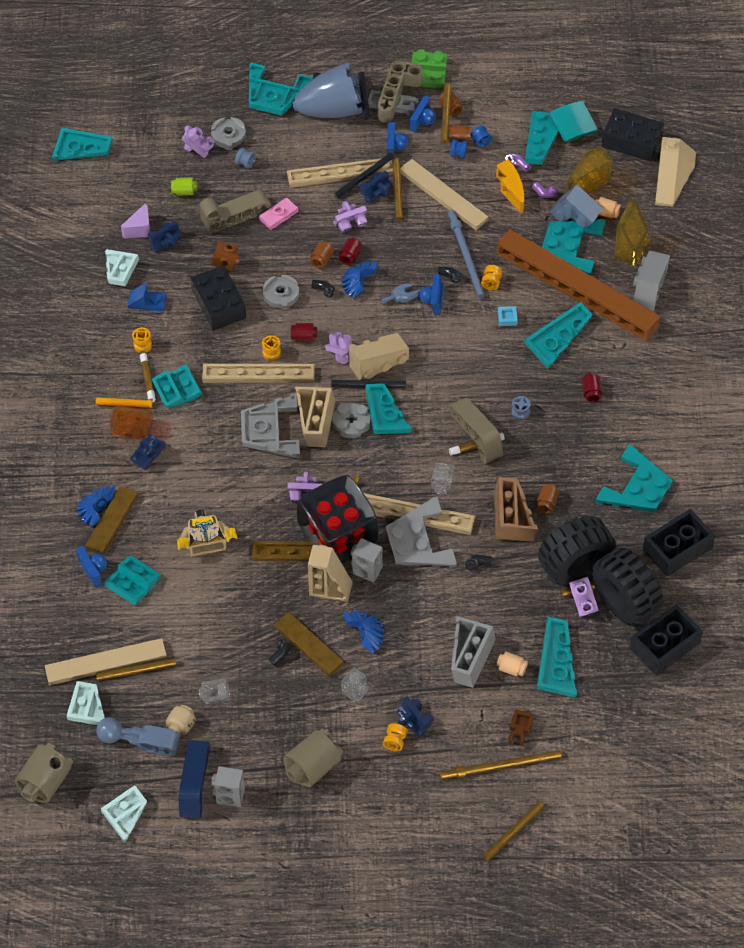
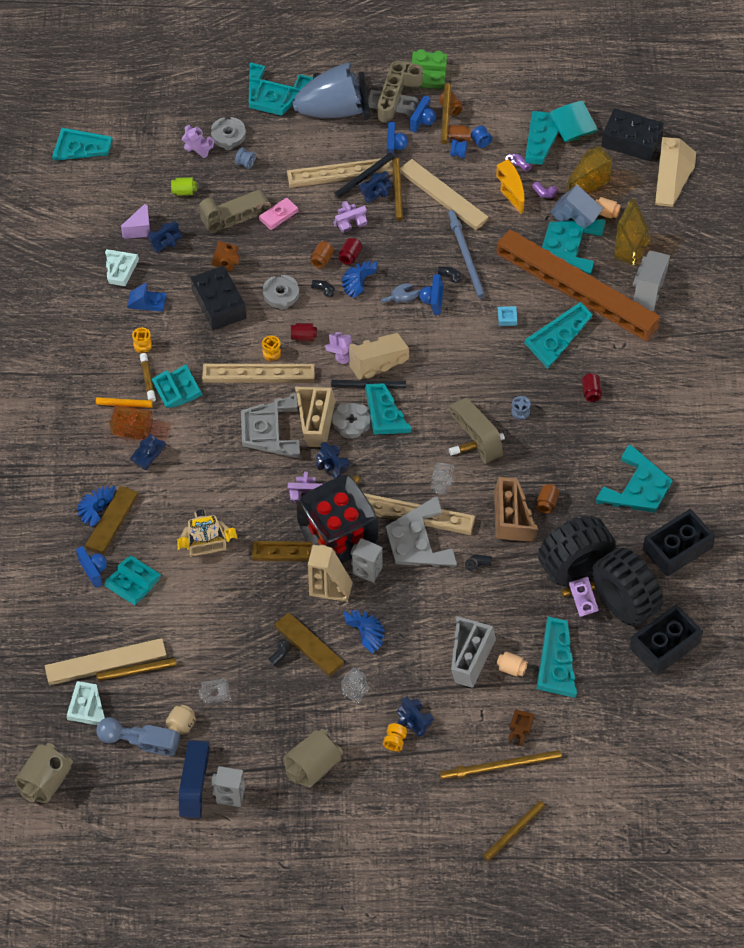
light aqua wing [101,785,147,842] -> none
light orange wheel [481,265,503,290] -> none
none -> dark blue hips [316,442,350,479]

